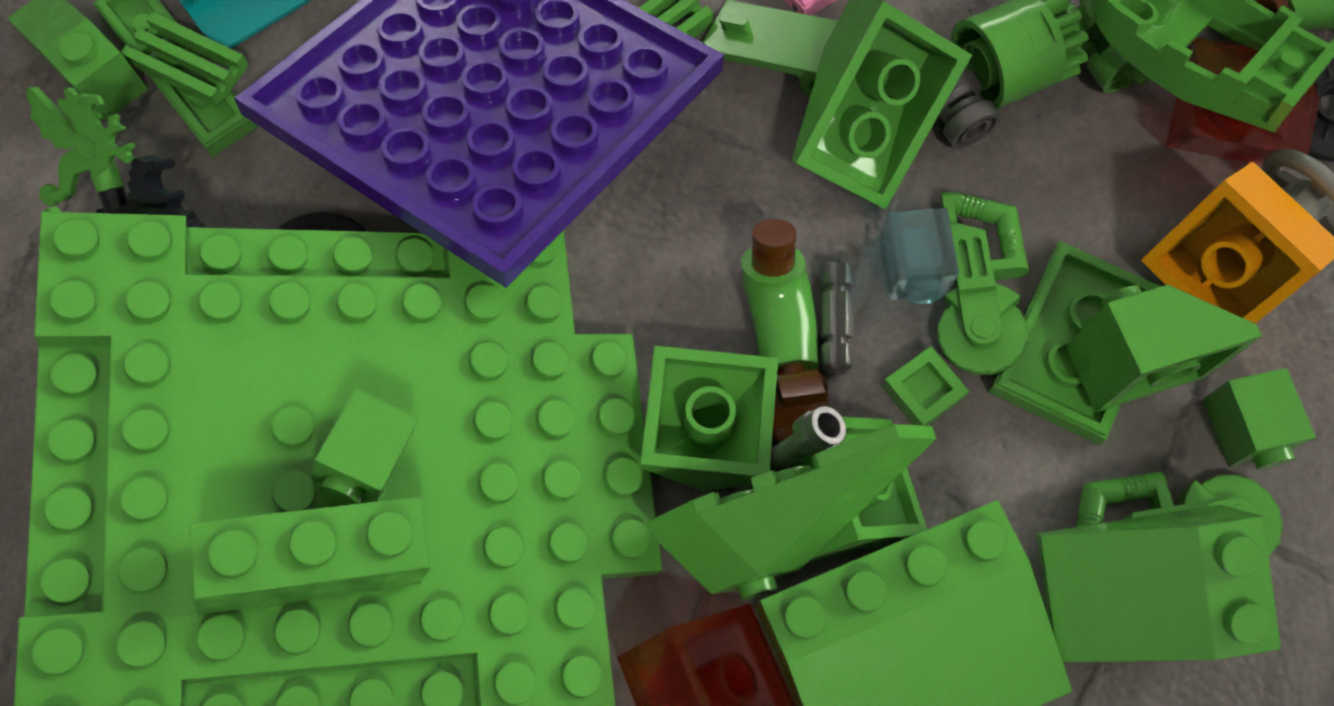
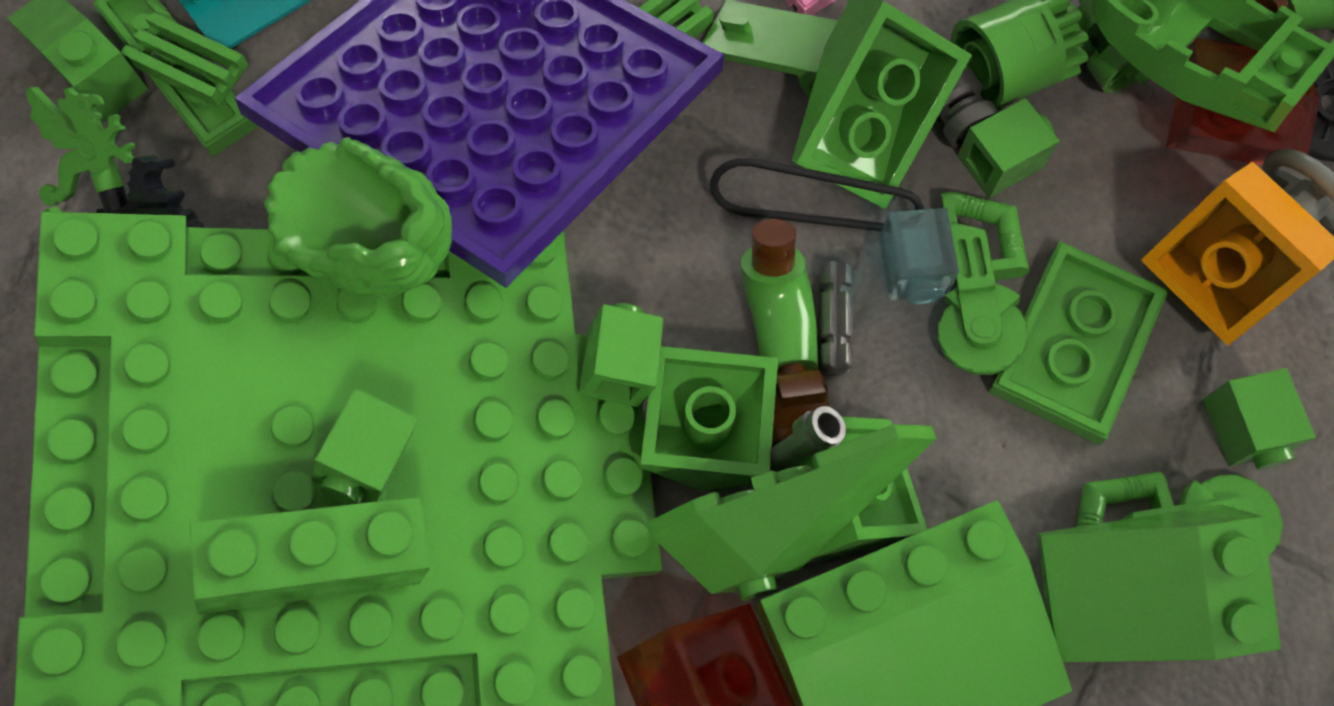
bright green tile [881,346,970,426] -> none
bright green slope [1066,284,1262,412] -> none
none -> bright green hair [264,137,452,300]
none -> bright green brick [579,303,664,407]
none -> black piece [710,158,924,232]
none -> bright green brick [957,98,1060,198]

